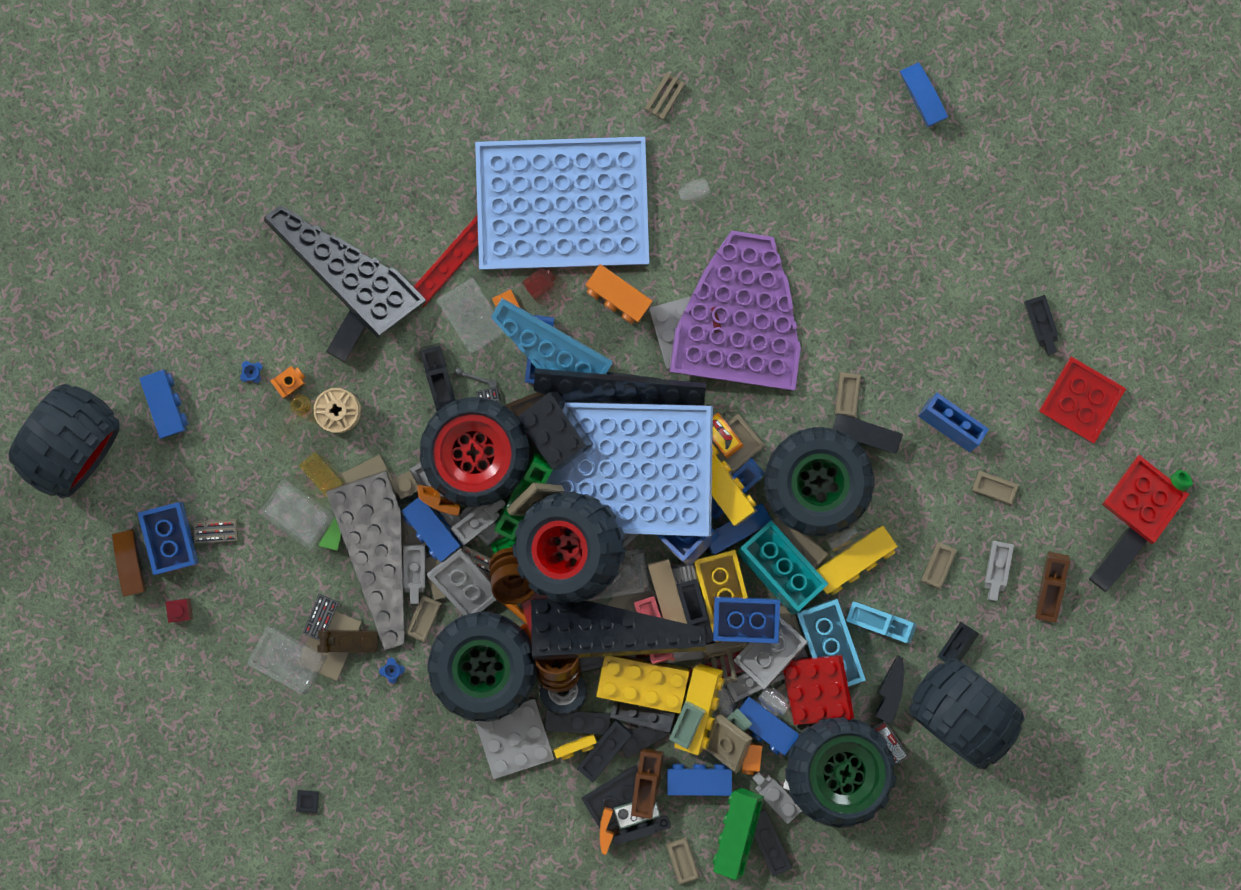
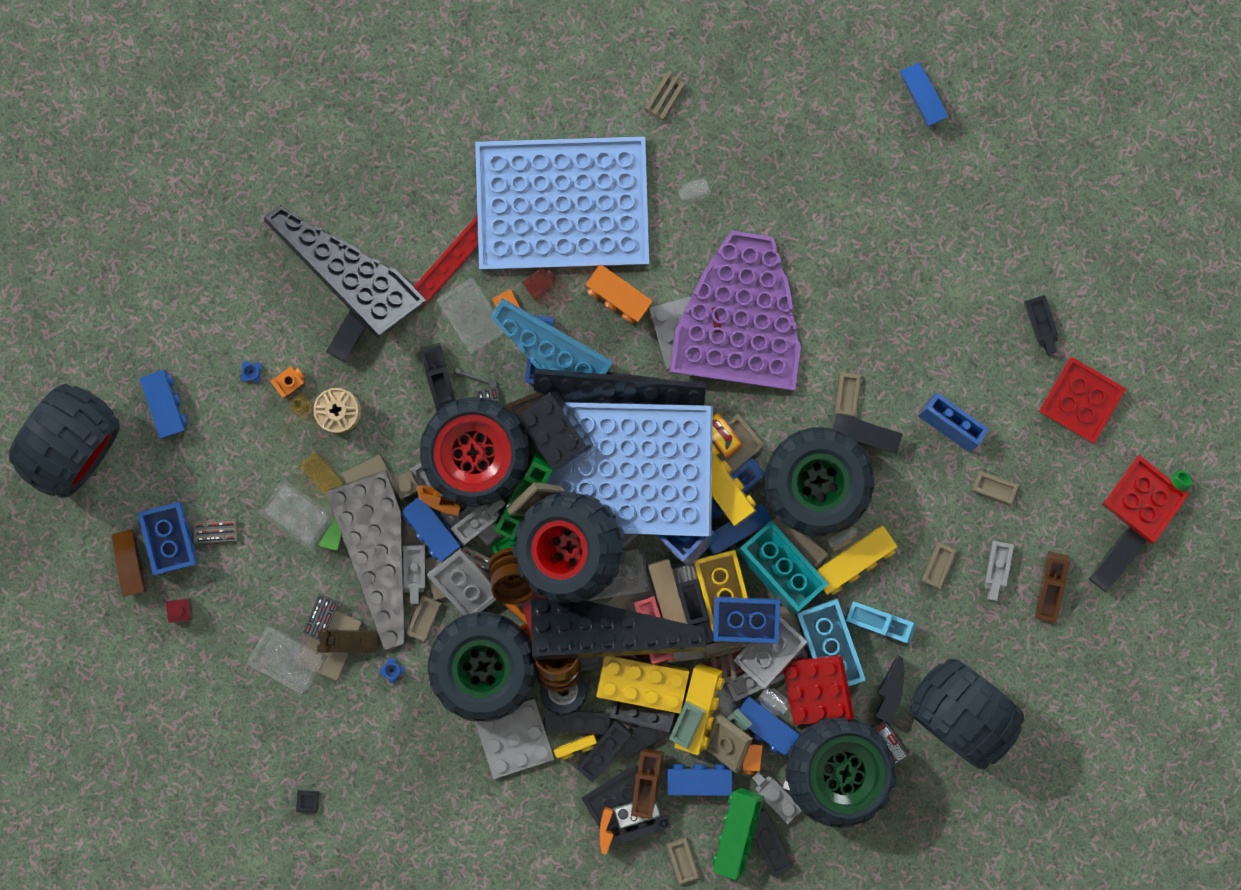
black plate [937,622,979,662] -> none

